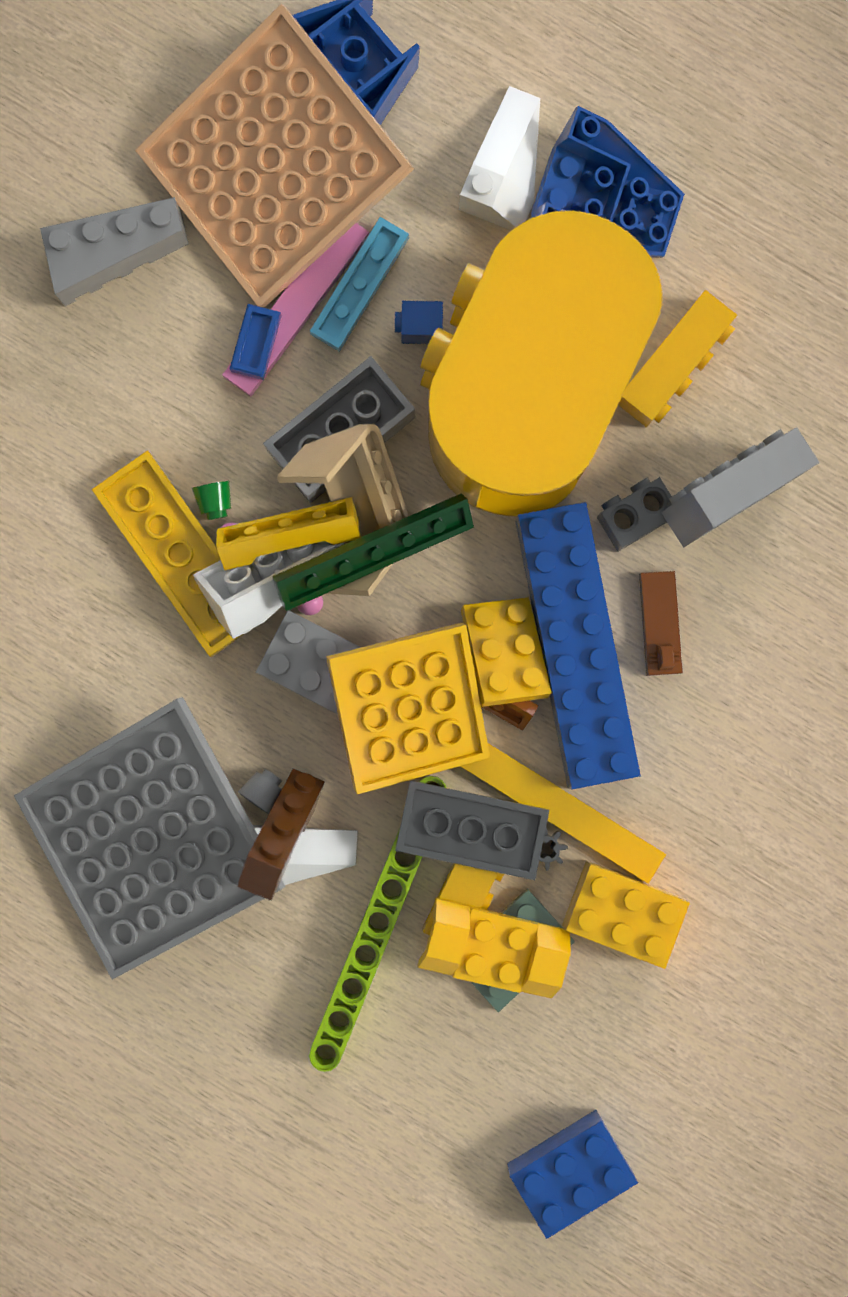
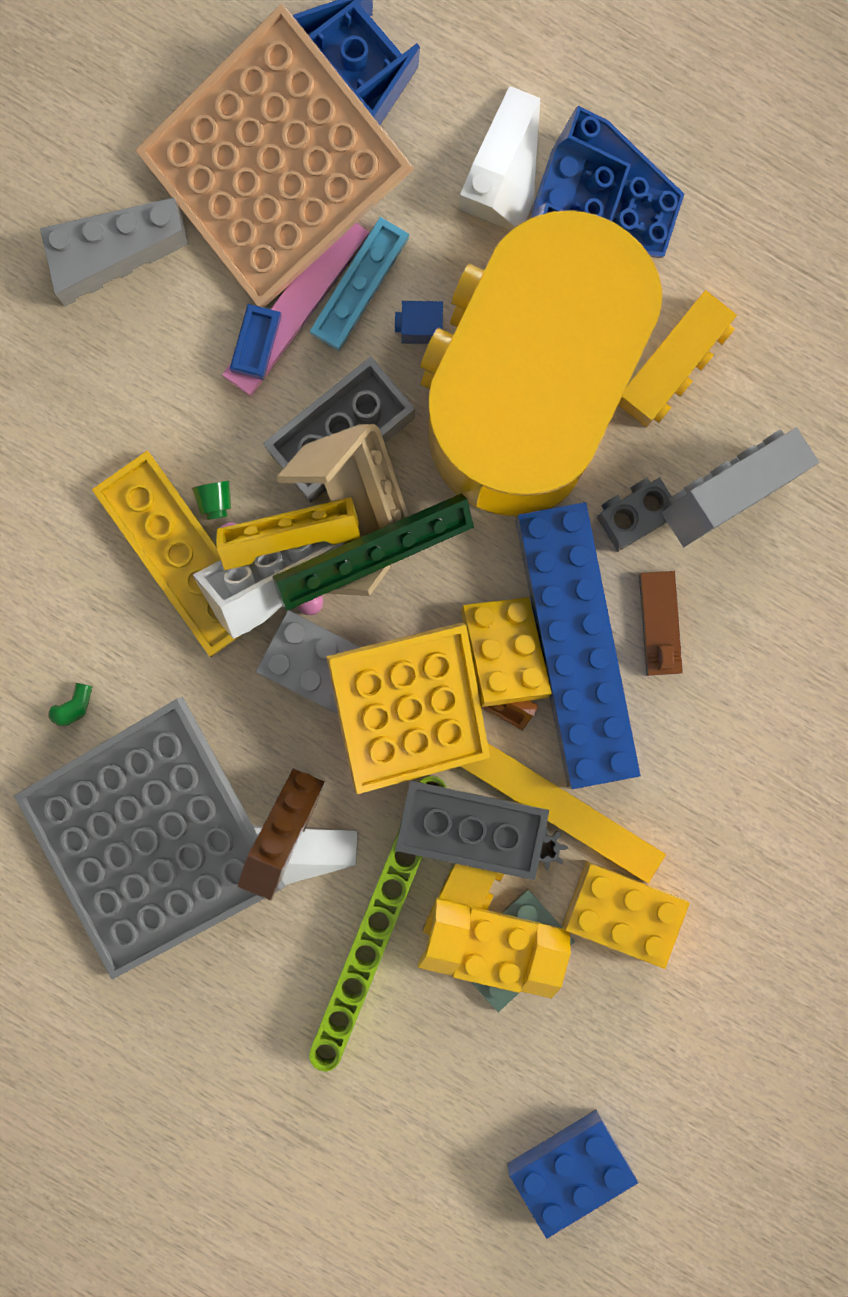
light grey hat [238,769,282,814] -> none
none -> green arm [48,682,93,726]

